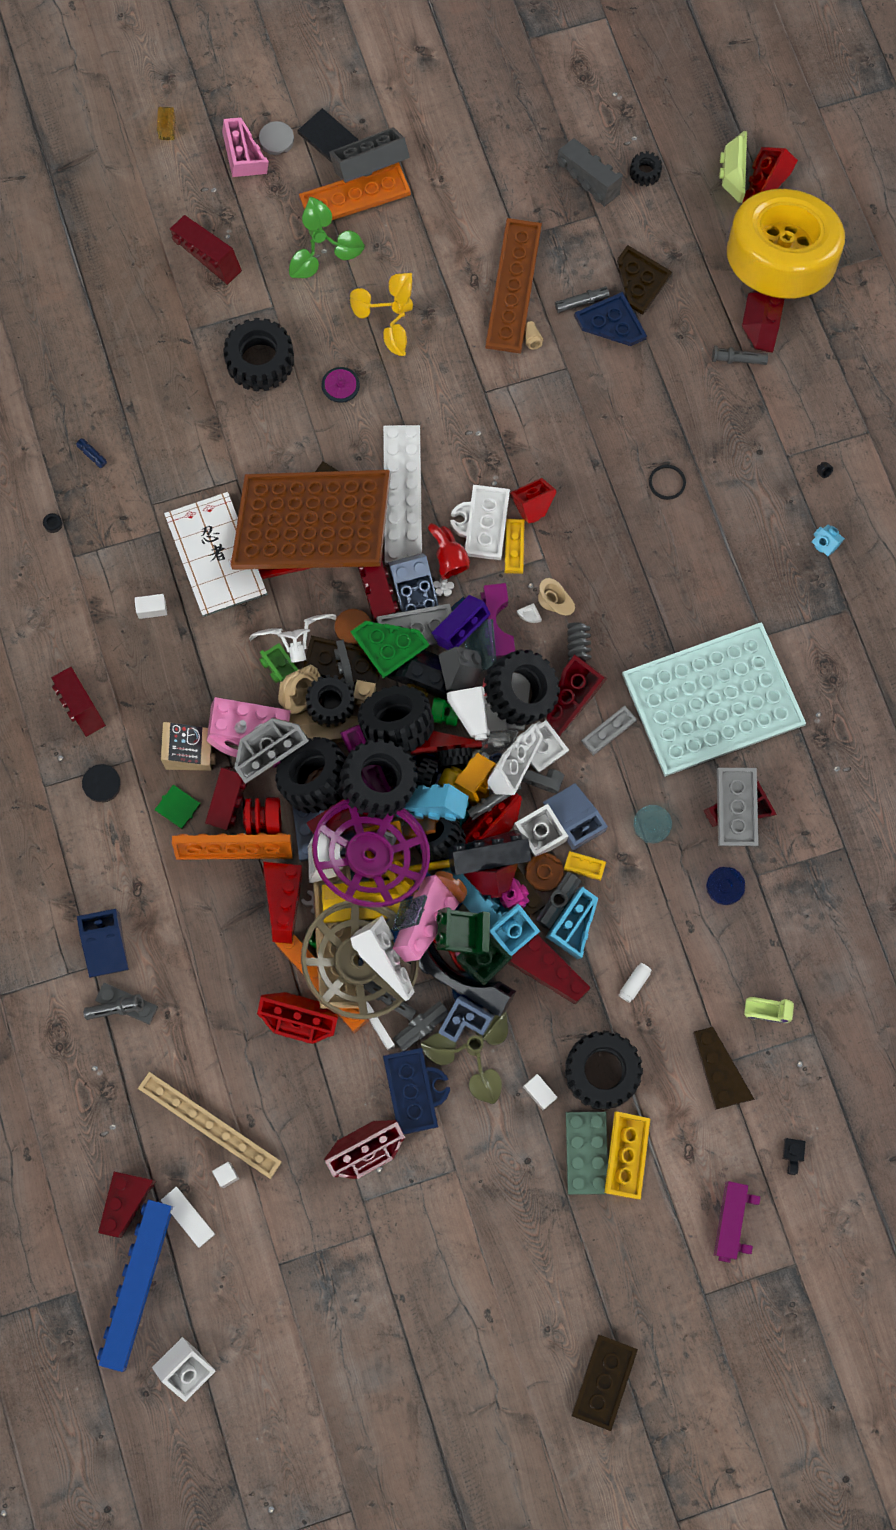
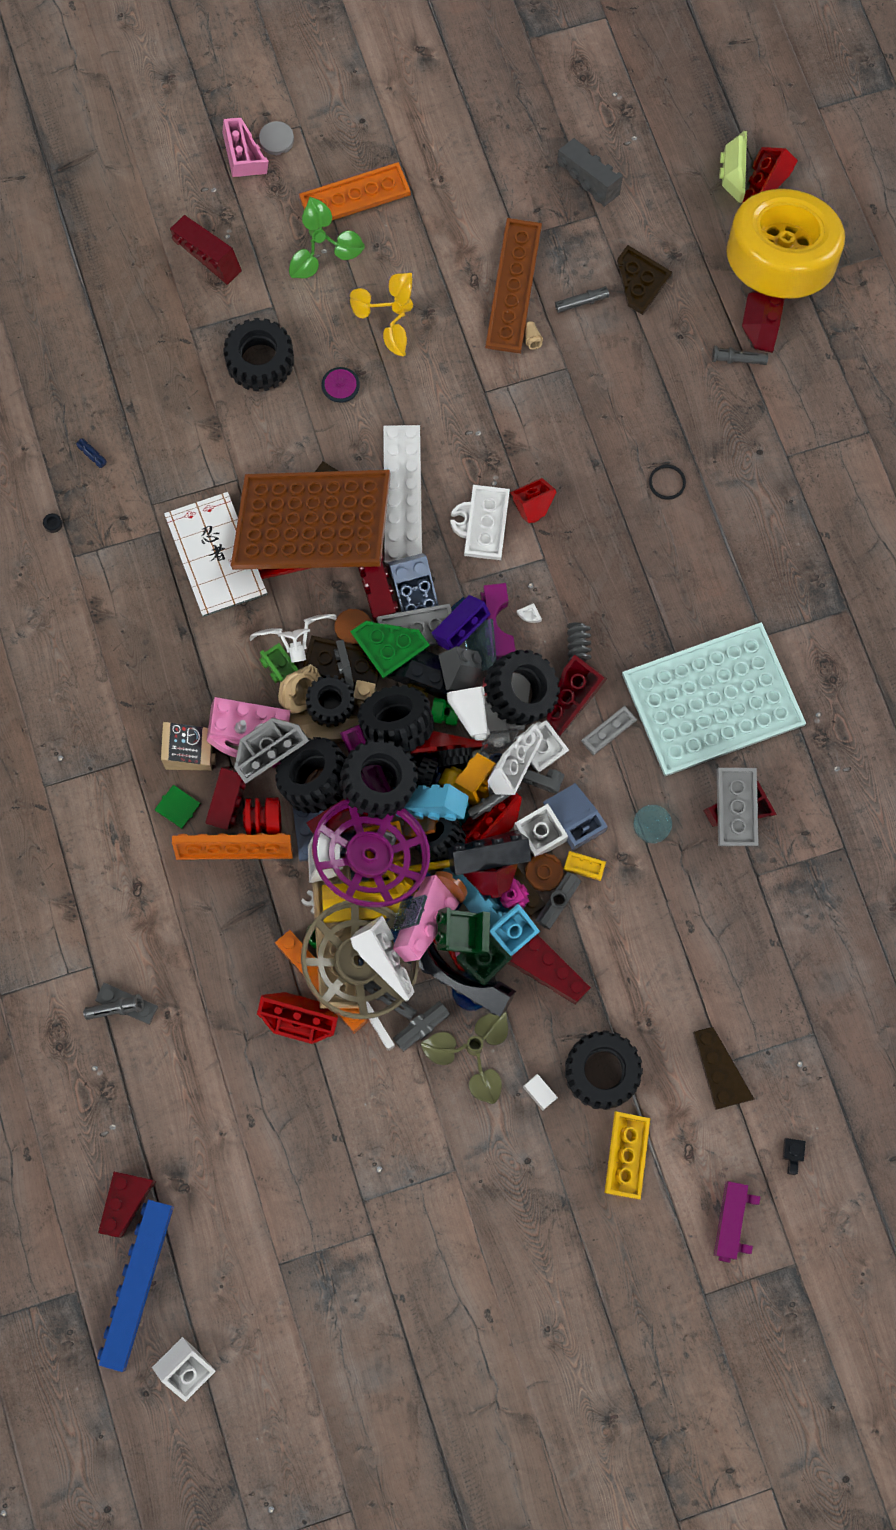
dark red wedge [51,667,106,737] -> none
dark blue slope [77,909,129,978] -> none
black tile [82,764,121,803] -> none
white piece [135,594,167,619] -> none
tan plate [138,1072,282,1179] -> none
clear yellow piece [157,107,176,140] -> none
white tile [161,1187,215,1248] -> none
white piece [212,1162,239,1188] -> none
red wedge [263,862,302,944] -> none
black tile [298,108,359,163] -> none
dark red wedge [324,1120,405,1179] -> none
dark grey brick [329,127,410,183] -> none
dark blue plate [383,1048,450,1135] -> none
red piece [428,523,470,580] -> none
white plant [433,578,454,596] -> none
sand blue brick [438,995,495,1043] -> none
yellow tile [504,519,525,574] -> none
tan piece [538,578,575,616] -> none
medium azure wedge [545,887,598,959] -> none
sand green plate [565,1112,608,1195] -> none
dark brown plate [571,1334,638,1431] -> none
dark blue plate [574,292,647,346] -> none
white piece [619,963,652,1003] -> none
black tyre [630,151,662,187] -> none
clear blue tile [706,867,745,906] -> none
yellowish green animal [744,997,794,1023] -> none
medium azure brick [812,524,845,556] -> none
black hinge [817,462,833,478] -> none

